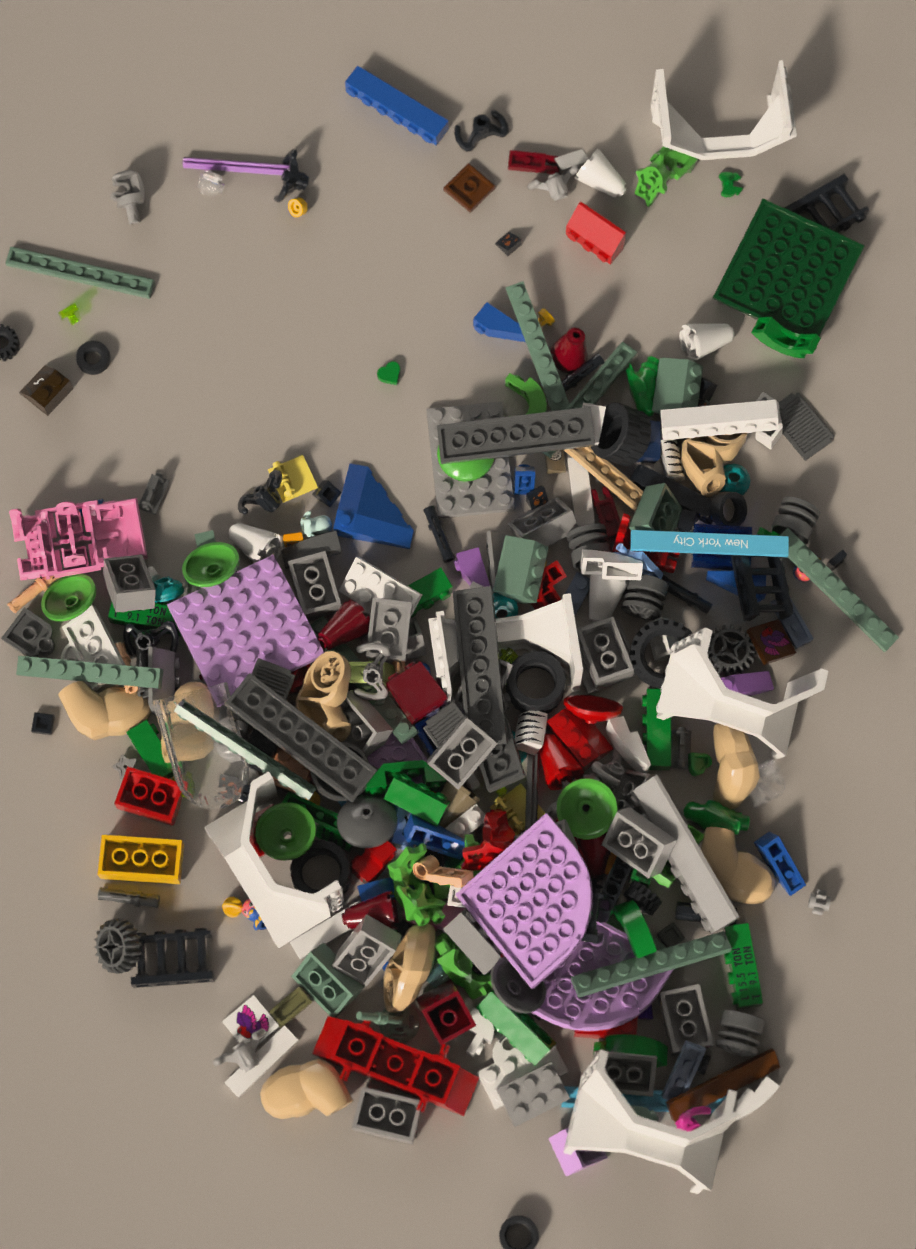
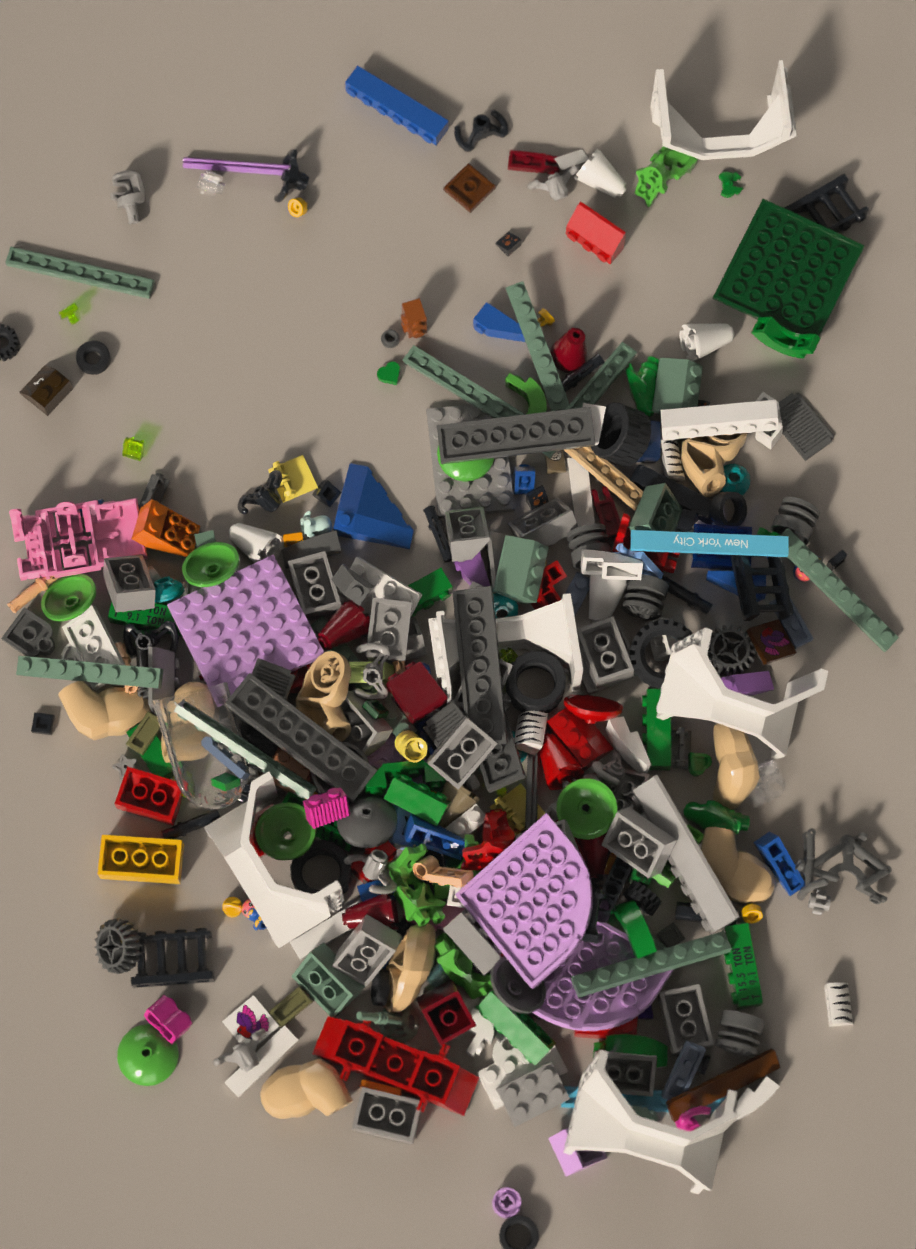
dark grey pin [98,887,160,908] -> none
black slope [699,377,718,401] -> none
none -> bright green dish [117,1024,179,1086]
none -> clear neon green tile [122,437,144,461]
none -> olive tile [126,711,165,755]
none -> orange slope [131,499,200,557]
none -> dark pink brick [144,995,192,1044]
none -> black pin [161,808,220,839]
none -> sand blue plate [201,736,250,780]
none -> green tile [211,772,240,792]
none -> dark pink brick [303,787,350,829]
none -> dark grey slope [331,564,374,606]
none -> light grey piece [344,850,397,894]
none -> light orange tile [360,1079,402,1096]
none -> dark green tile [362,699,390,720]
none -> black tyre [371,969,390,1006]
none -> dark grey plate [381,330,400,348]
none -> light yellow wheel [395,730,428,763]
none -> dark orange brick [400,298,427,338]
none -> sand green plate [403,345,525,418]
none -> light grey slope [445,507,490,562]
none -> lavender wheel [492,1188,521,1218]
none -> yellow tile [741,903,763,923]
none -> dark grey piece [795,828,892,904]
none -> white brick [824,982,853,1027]

